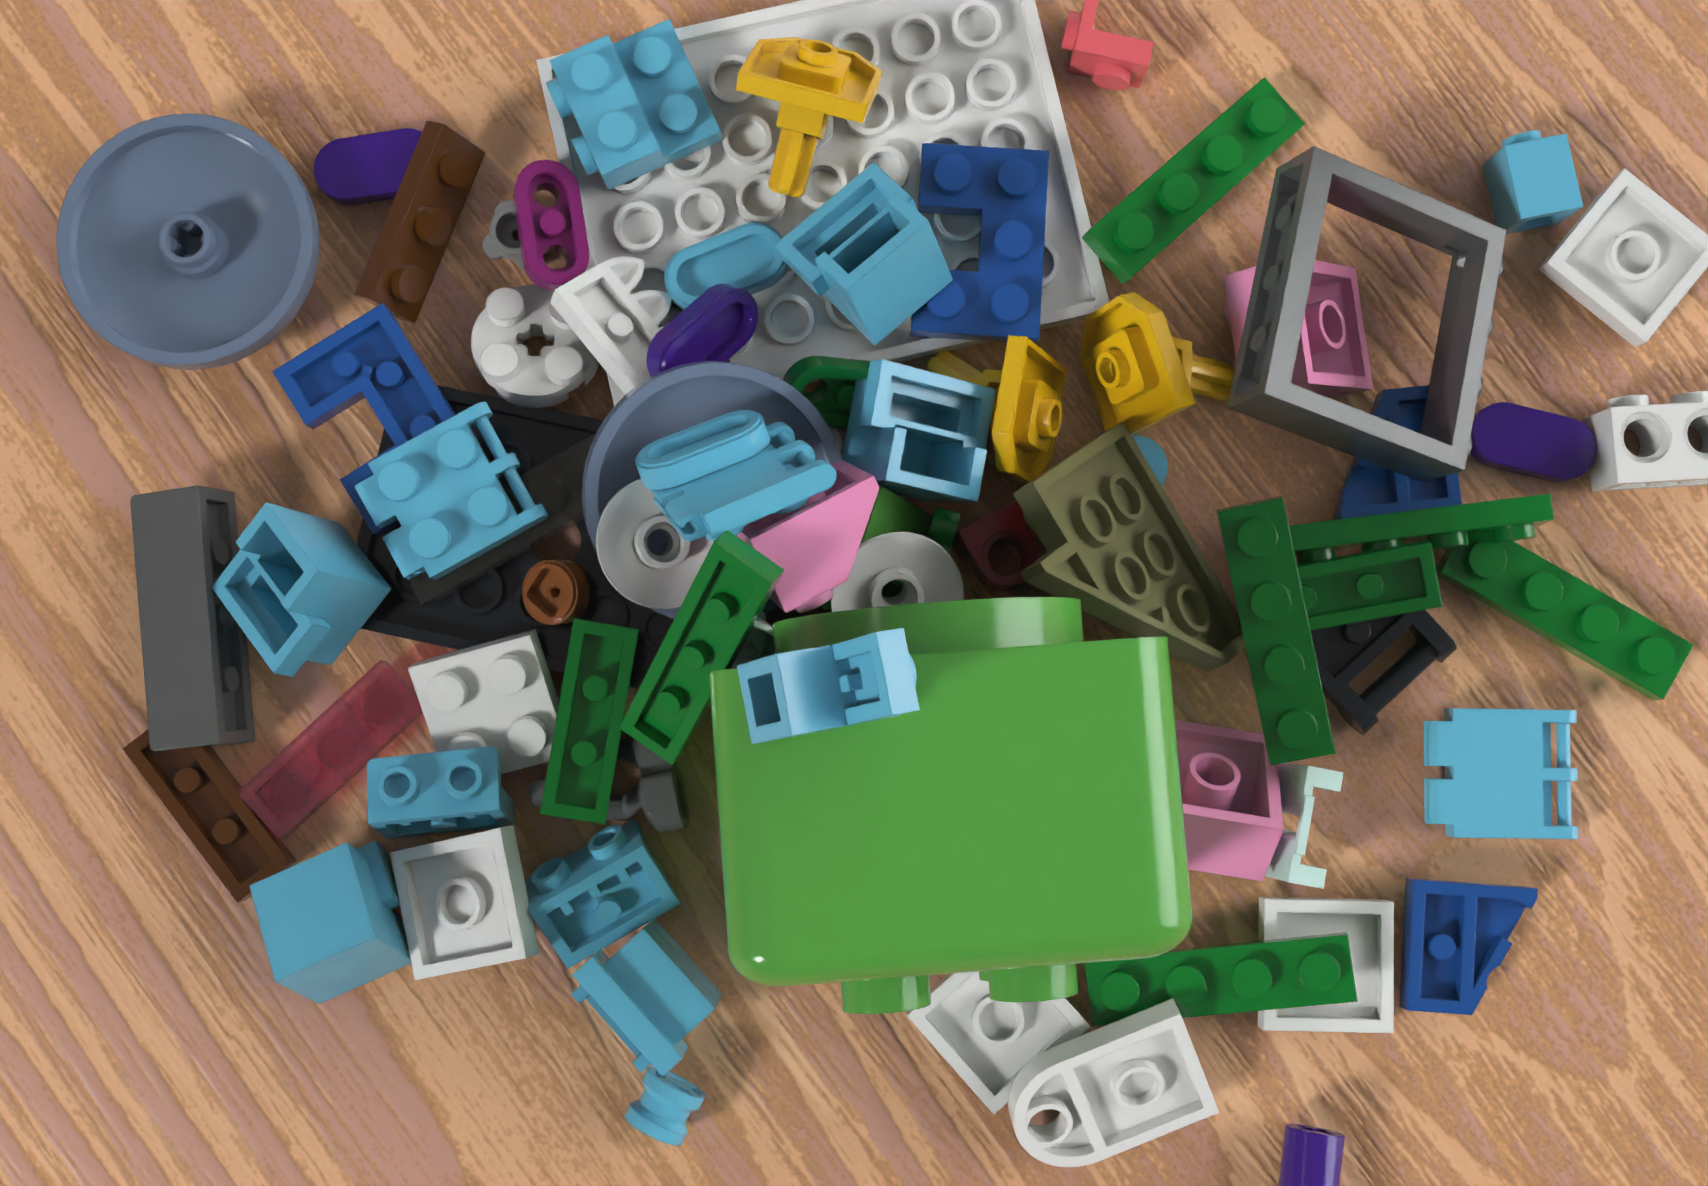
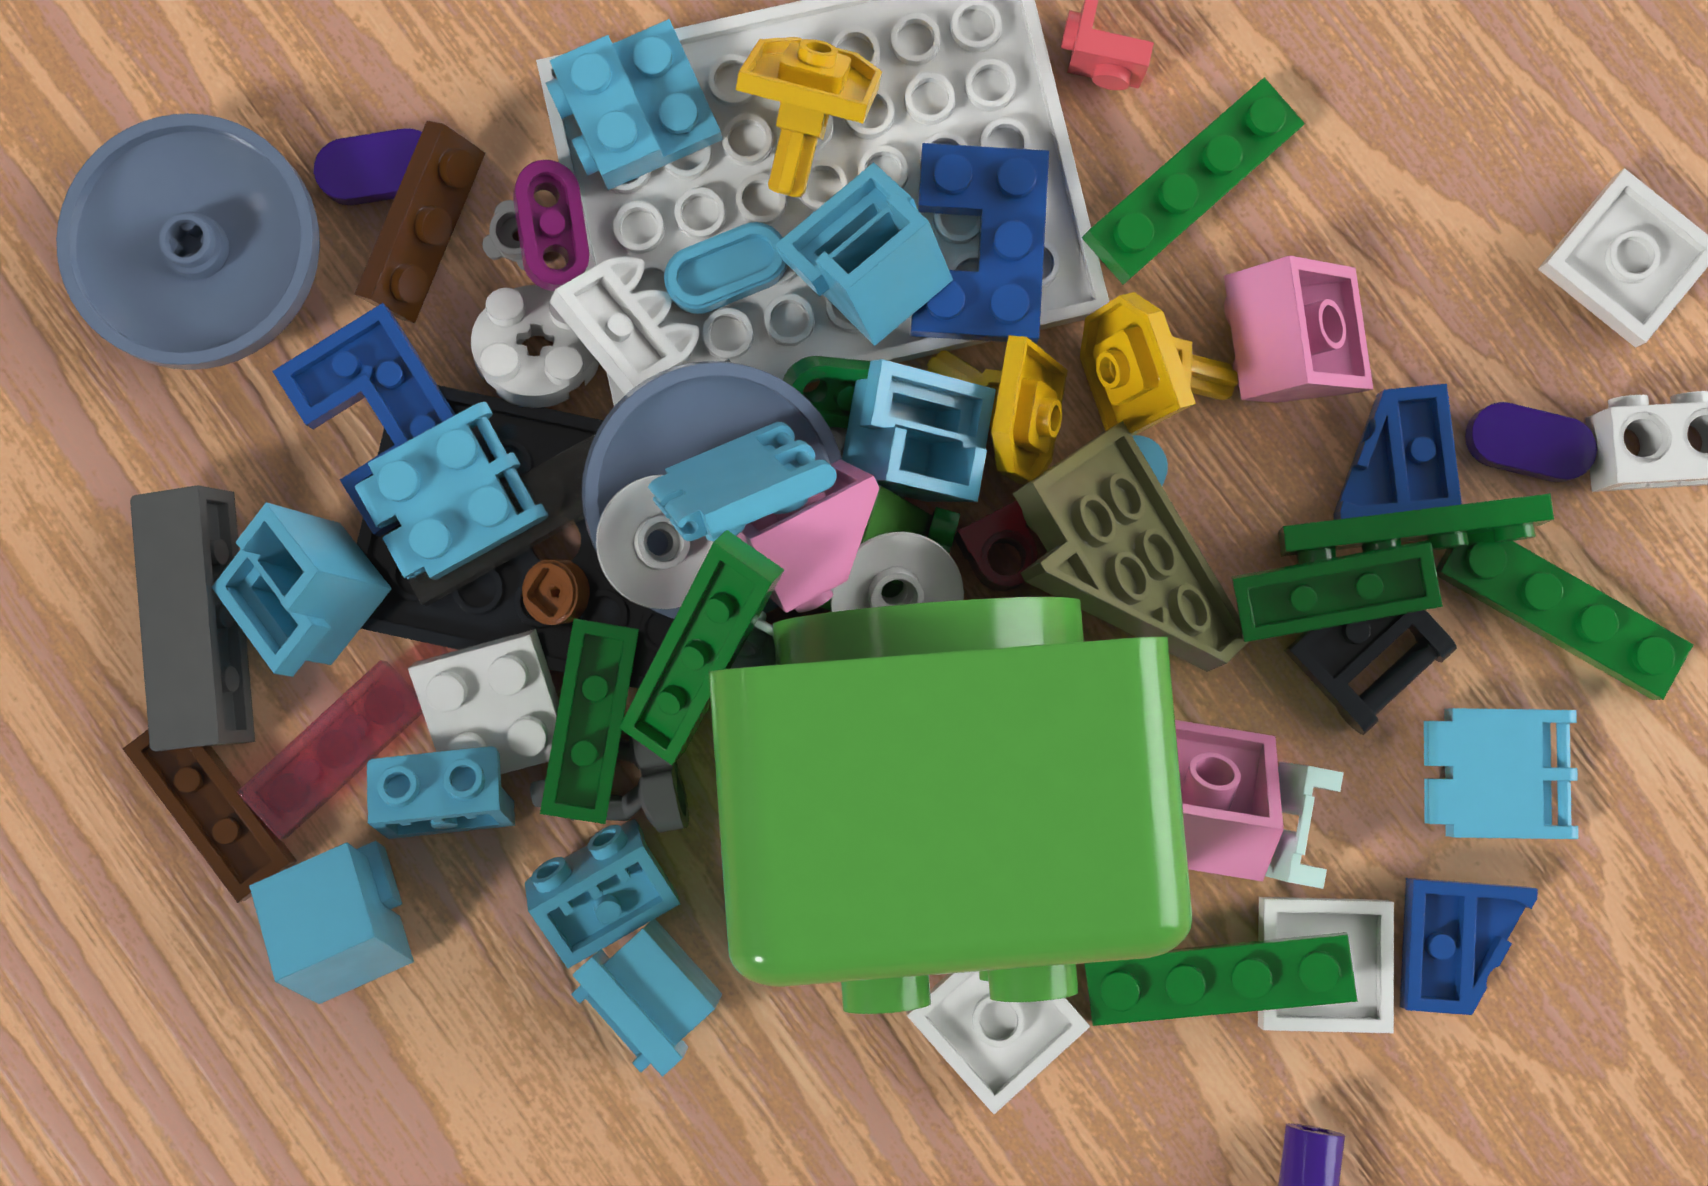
white plate [390,825,539,980] -> none
medium azure wheel [624,1066,706,1146] -> none
medium azure tile [635,410,770,490] -> none
dark purple tile [646,283,758,377] -> none
medium azure brick [737,628,920,744] -> none
white plate [1008,998,1219,1167] -> none
green plate [1216,496,1336,766] -> none
dark grey window [1227,146,1507,482] -> none
medium azure brick [1483,130,1583,235] -> none

